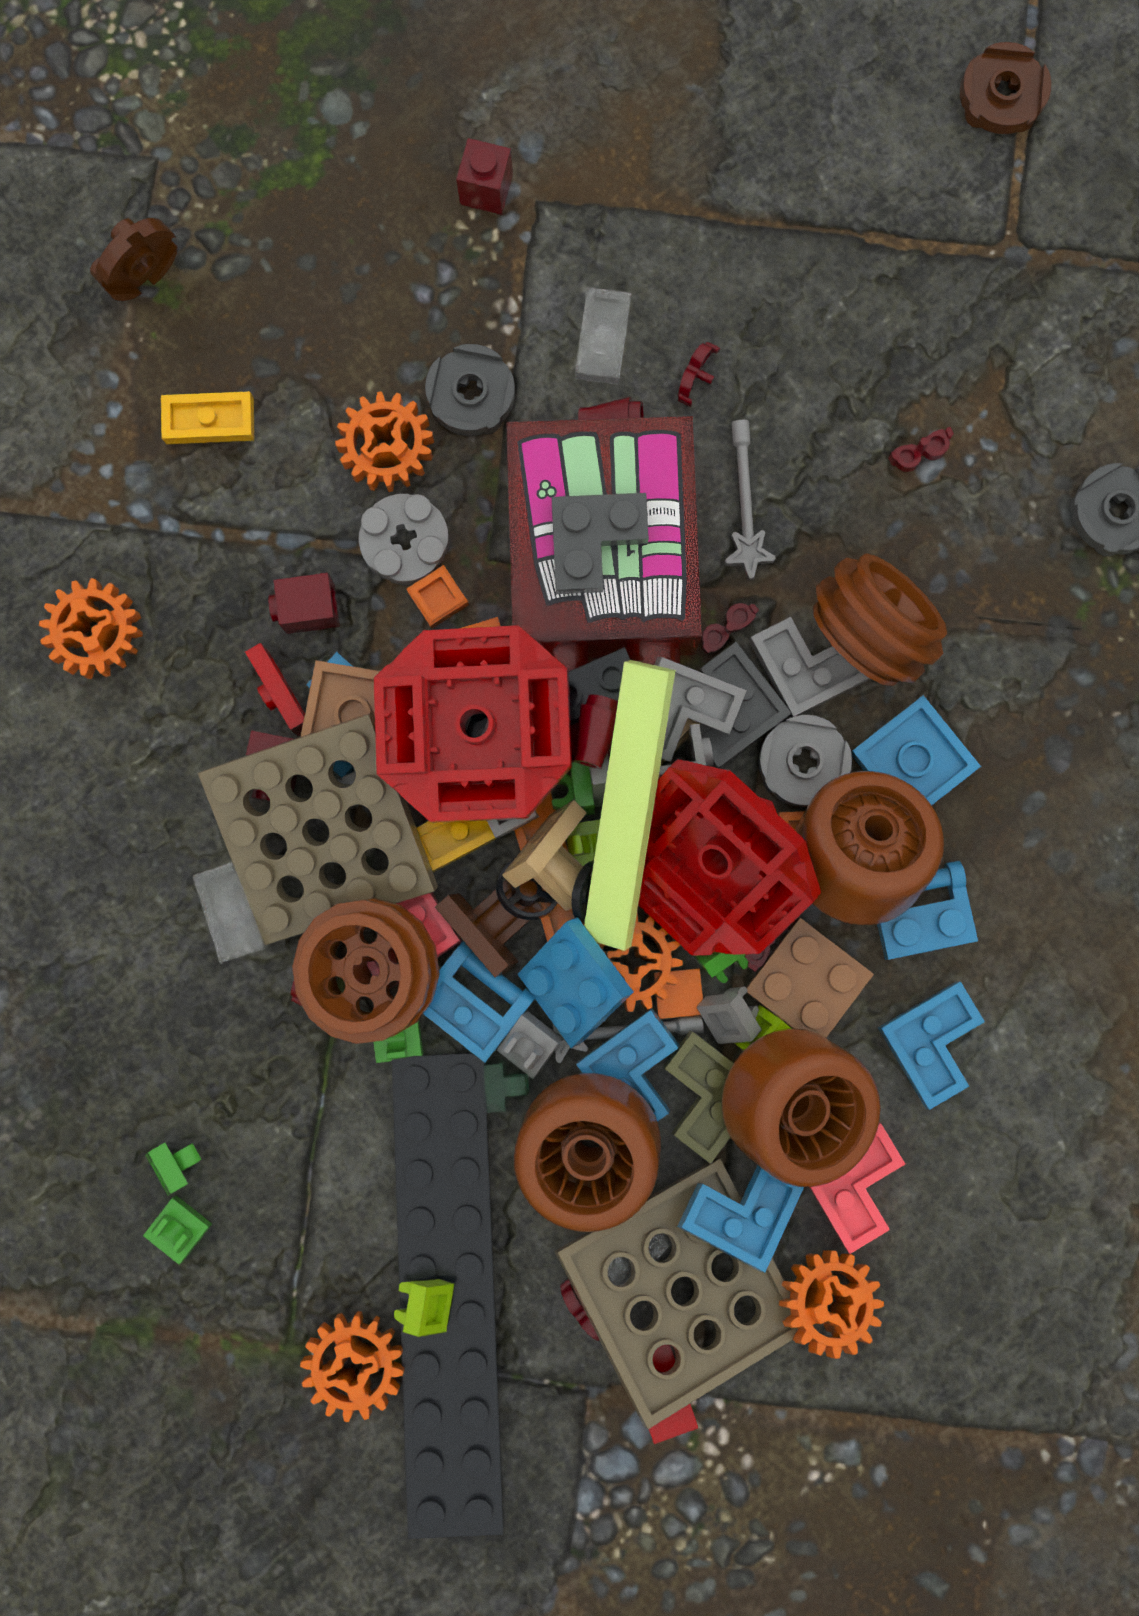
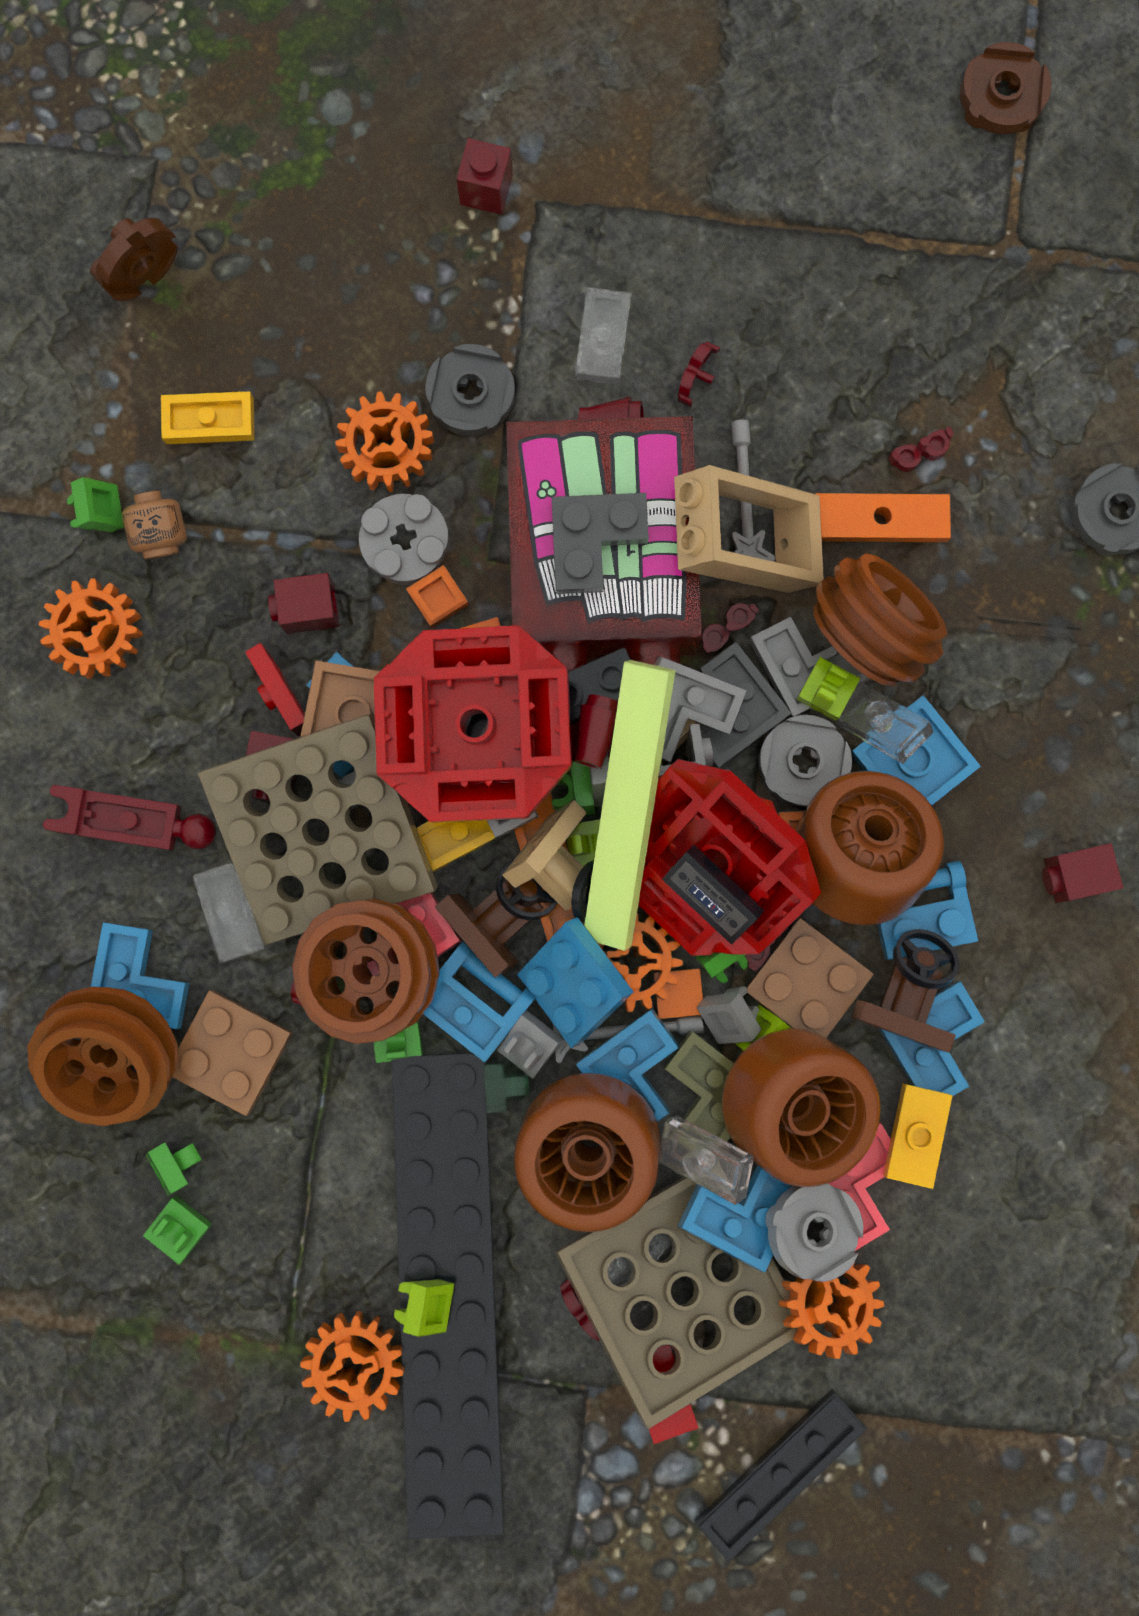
none -> dark orange wheel [27,986,178,1126]
none -> dark red plate [43,785,216,851]
none -> bright green tile [67,477,124,533]
none -> dark azure plate [91,922,190,1029]
none -> medium nougat head [122,491,187,560]
none -> medium nougat plate [172,990,293,1116]
none -> clear plate [659,1115,754,1205]
none -> tile [662,845,765,945]
none -> tan window [674,465,824,593]
none -> black tile [695,1389,867,1562]
none -> light grey plate [765,1184,864,1282]
none -> lime tile [796,657,861,721]
none -> orange tile [815,493,951,542]
none -> clear plate [834,683,934,764]
none -> reddish brown piece [851,929,959,1053]
none -> yellow plate [883,1083,953,1189]
none -> dark red brick [1042,843,1123,903]

